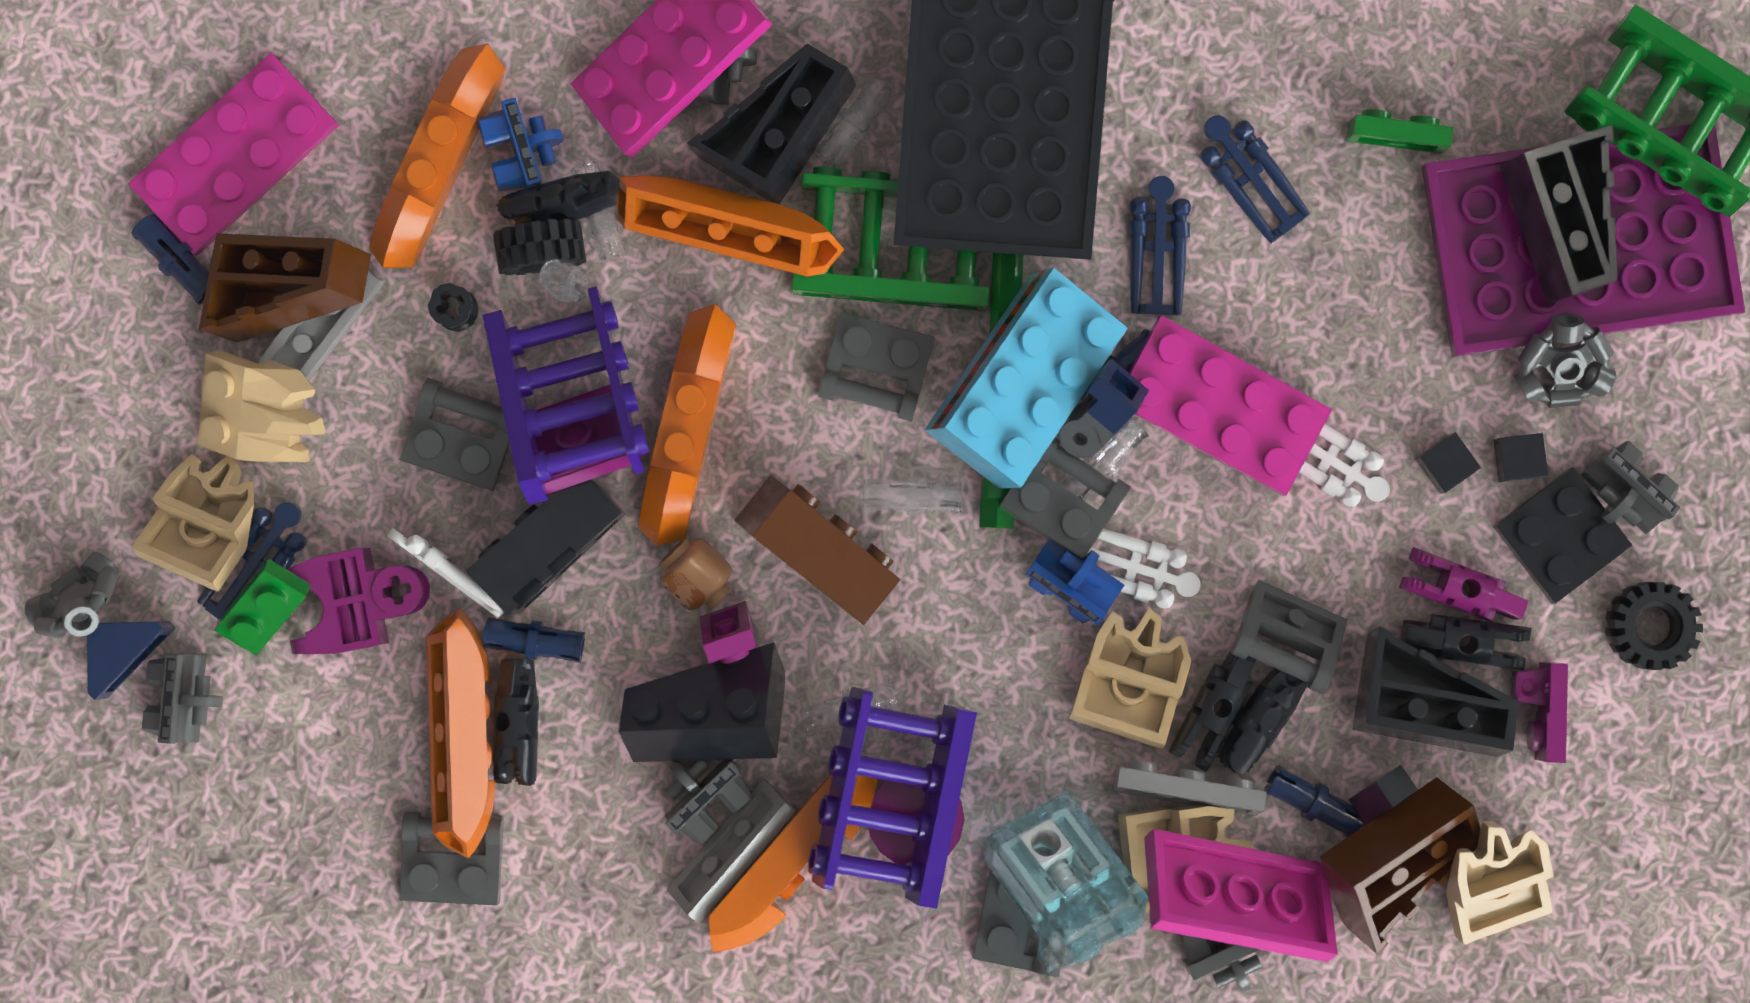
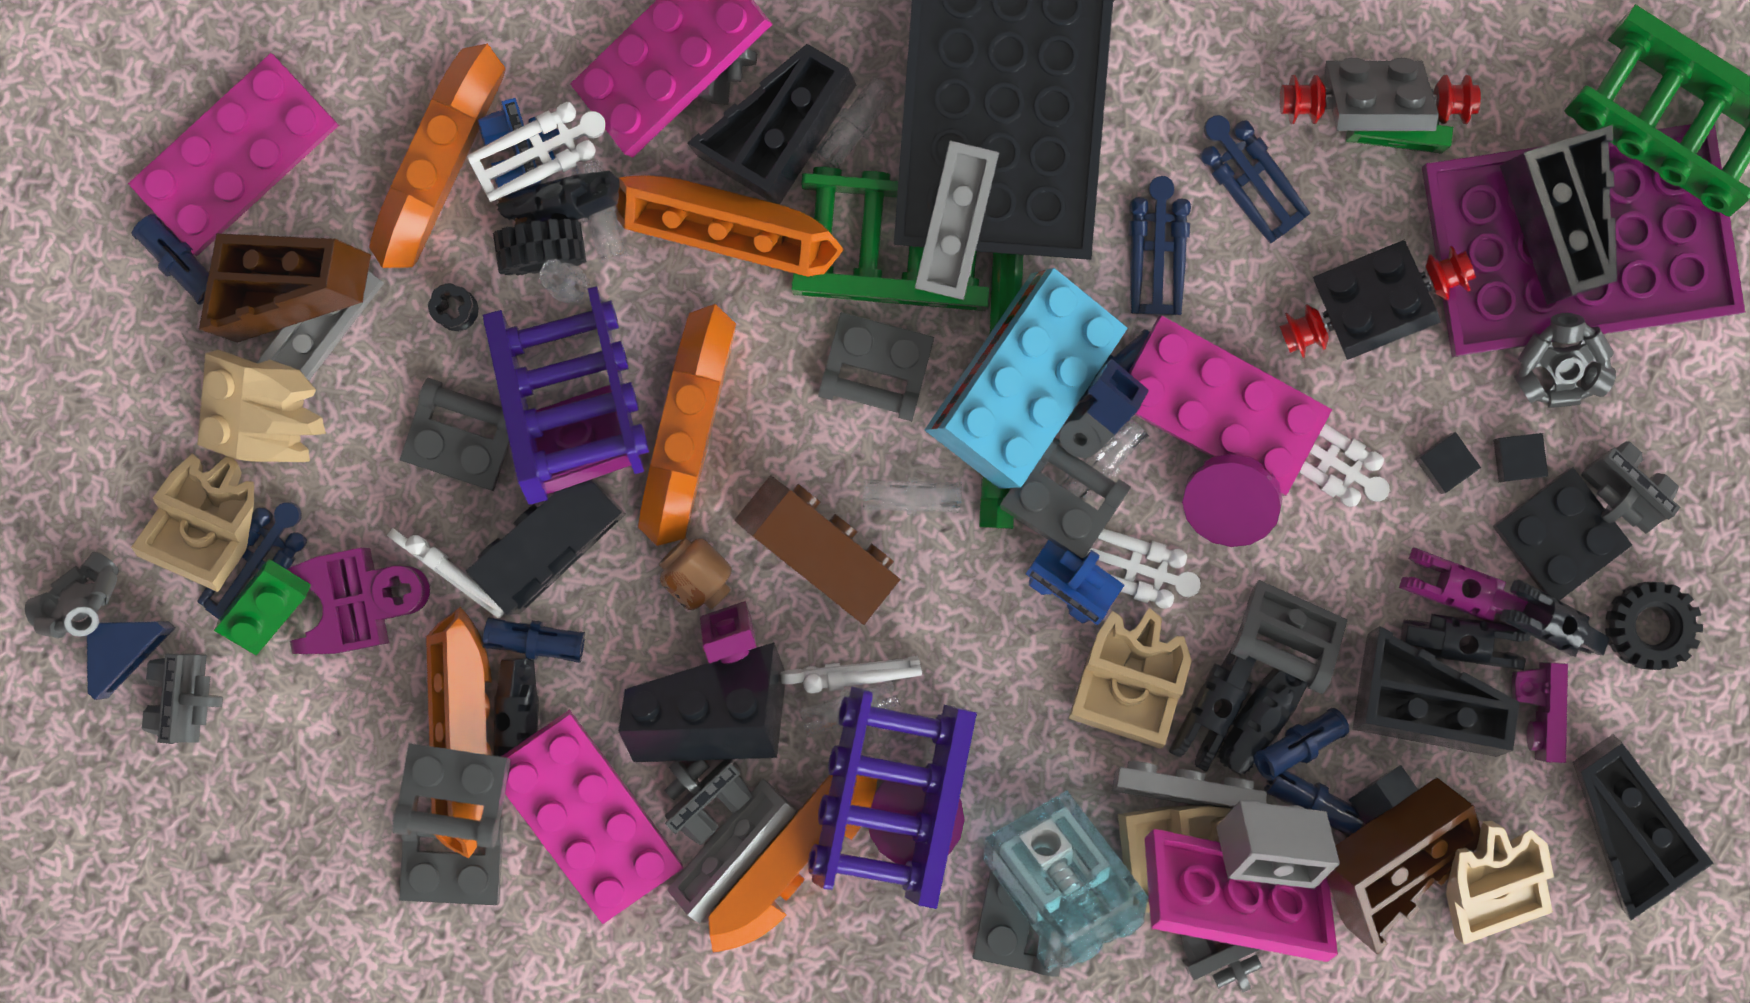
none -> dark grey plate [392,743,511,848]
none -> white piece [467,102,605,202]
none -> dark pink plate [501,709,683,924]
none -> white piece [780,656,922,693]
none -> light grey plate [915,141,999,300]
none -> magenta tile [1182,454,1283,547]
none -> light grey brick [1216,800,1340,889]
none -> dark blue pin [1254,708,1349,781]
none -> black plate [1279,239,1476,360]
none -> dark grey plate [1280,58,1481,131]
none -> black hinge [1500,579,1610,657]
none -> black wedge [1573,734,1714,921]

